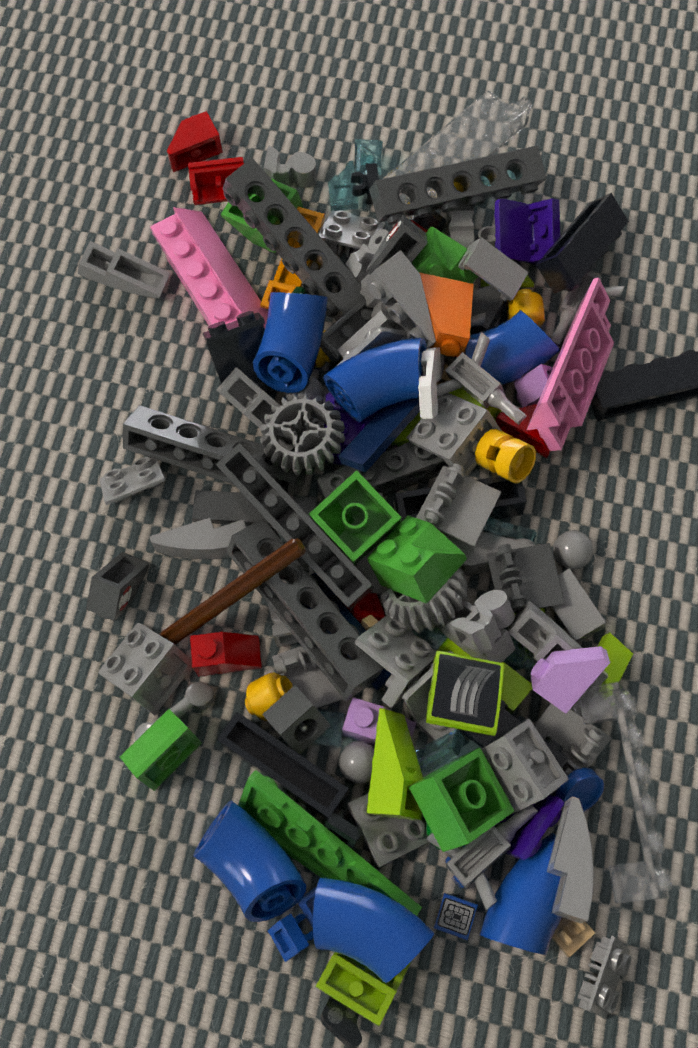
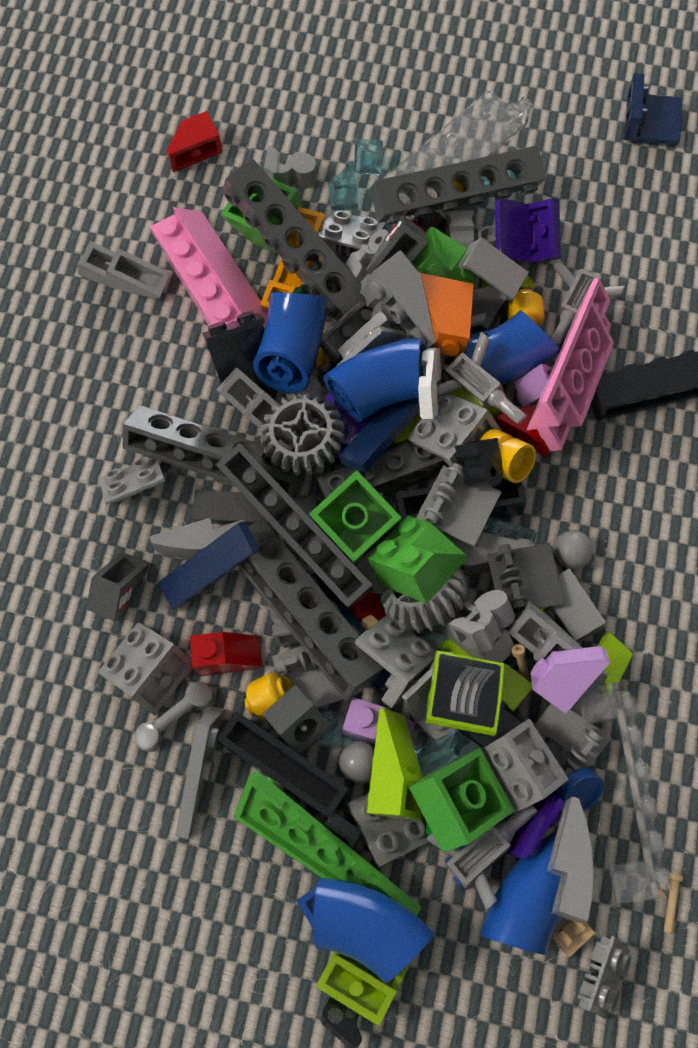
bright green slope [120,709,202,791] -> none
reddish brown axle [159,538,306,645] -> none
red hinge [188,157,244,205] -> none
blue brick [193,800,307,922] -> none
blue tile [267,914,314,962] -> none
black tile [350,163,379,204] -> none
tile [434,893,478,940] -> none
black brick [536,193,629,294] -> none
none -> dark blue tile [158,521,260,610]
none -> light grey wing [175,706,225,839]
none -> black leg [455,438,503,488]
none -> tan piece [511,644,531,683]
none -> dark blue bracket [624,73,682,145]
none -> tan piece [664,873,684,934]

